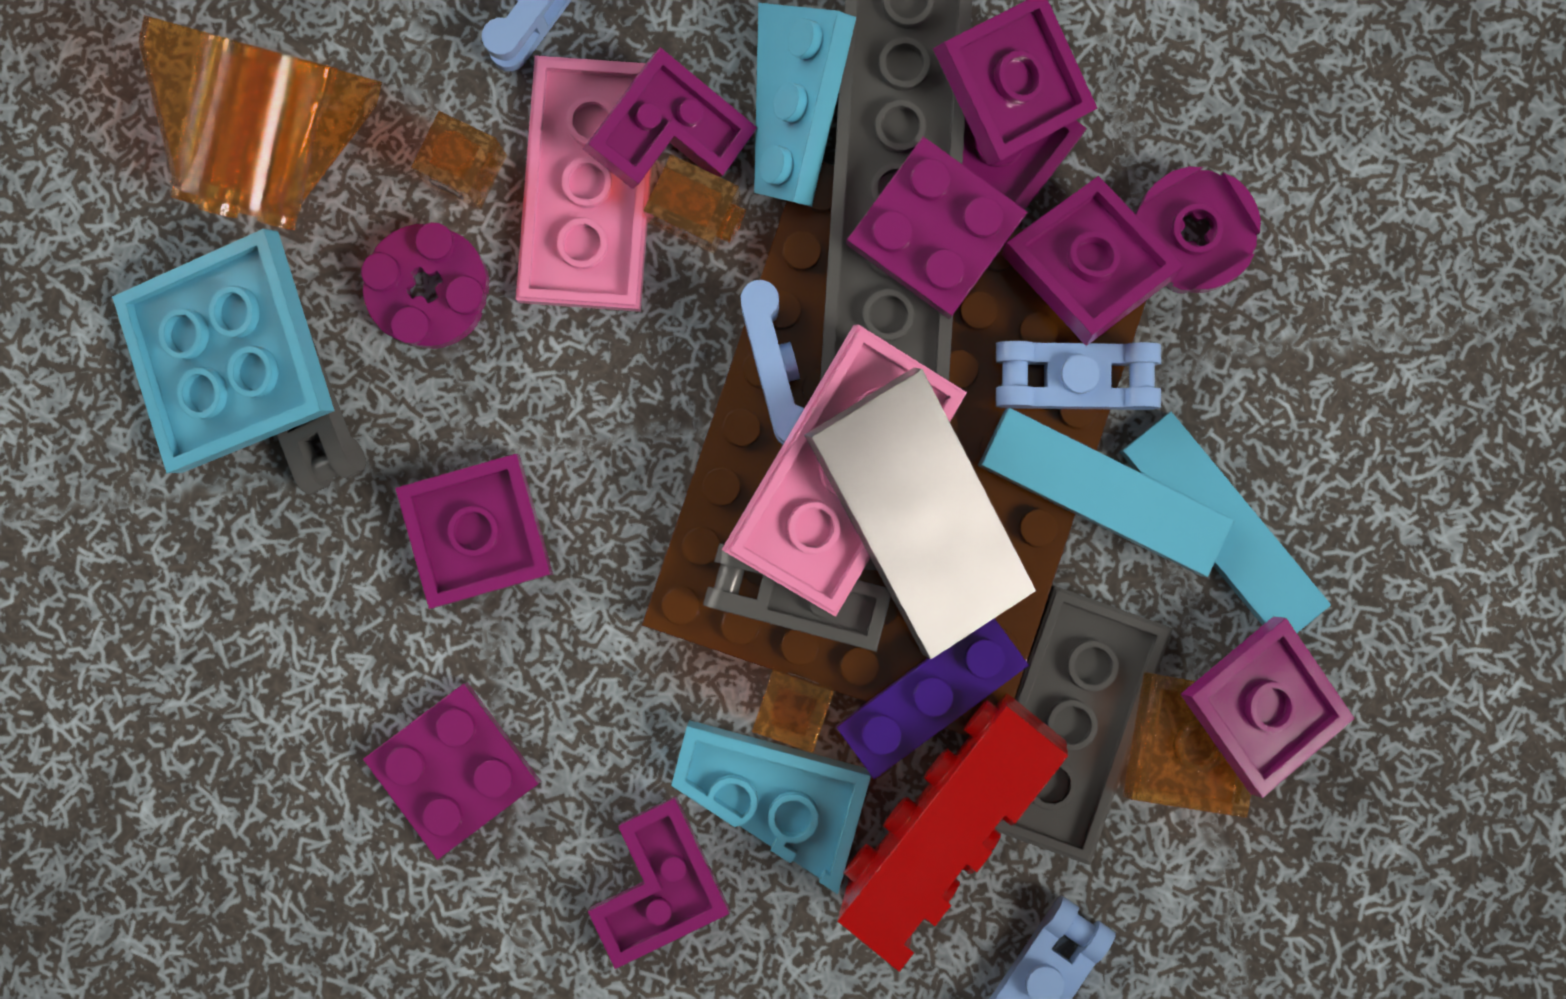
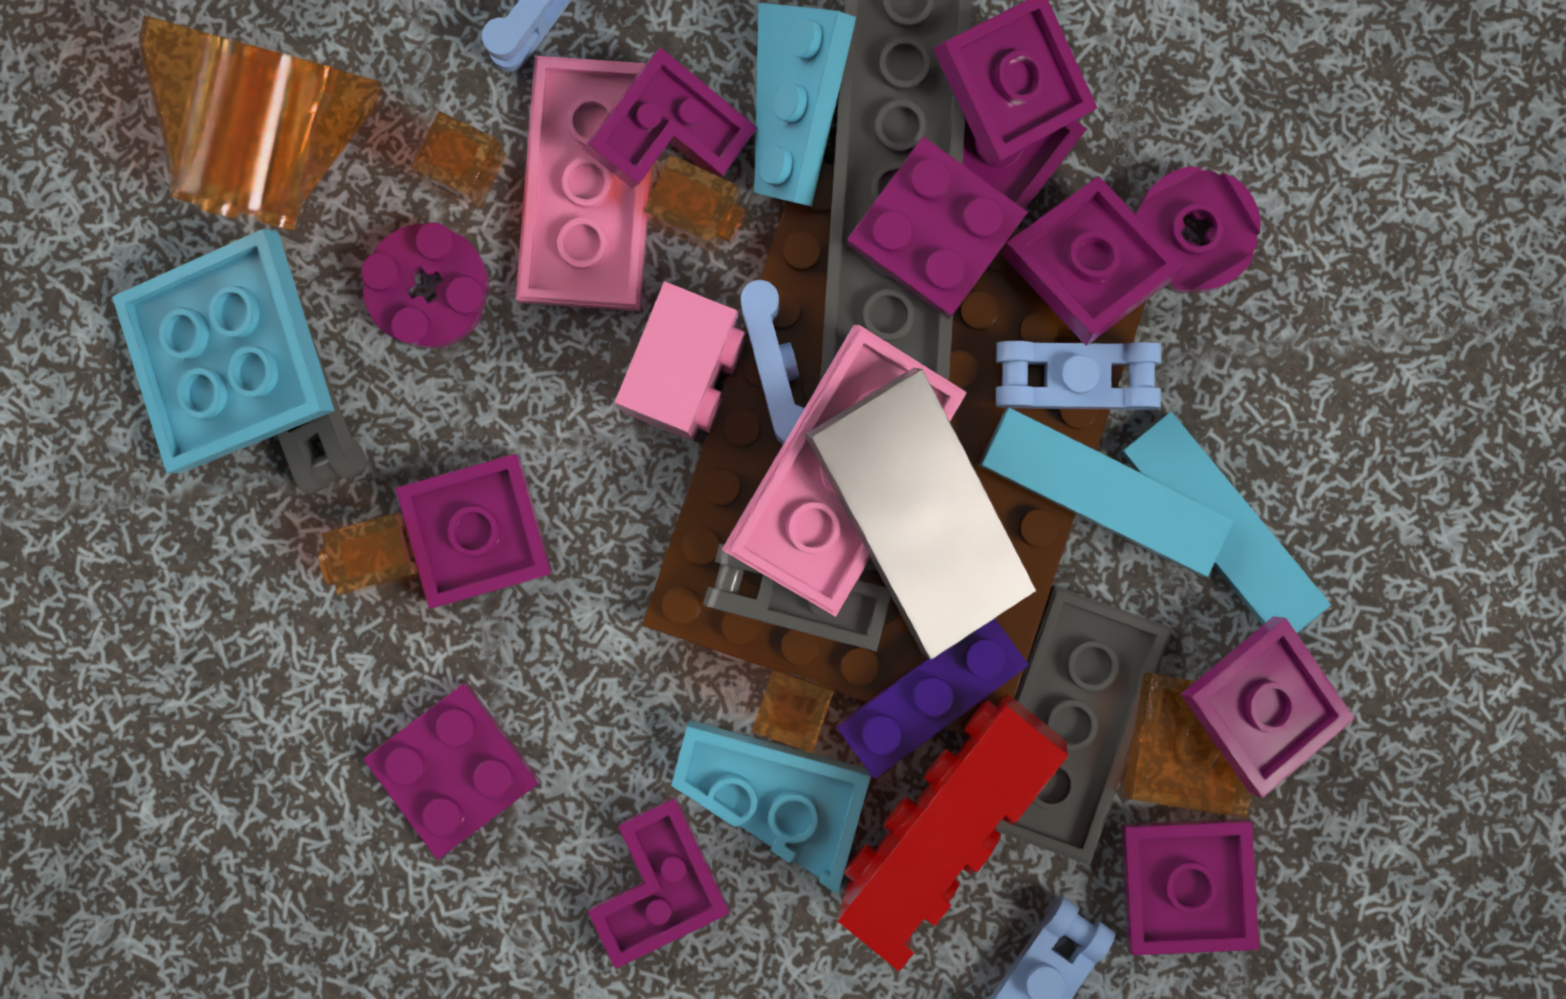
none -> clear orange brick [318,513,419,595]
none -> bright pink brick [615,281,747,442]
none -> magenta plate [1121,819,1259,956]

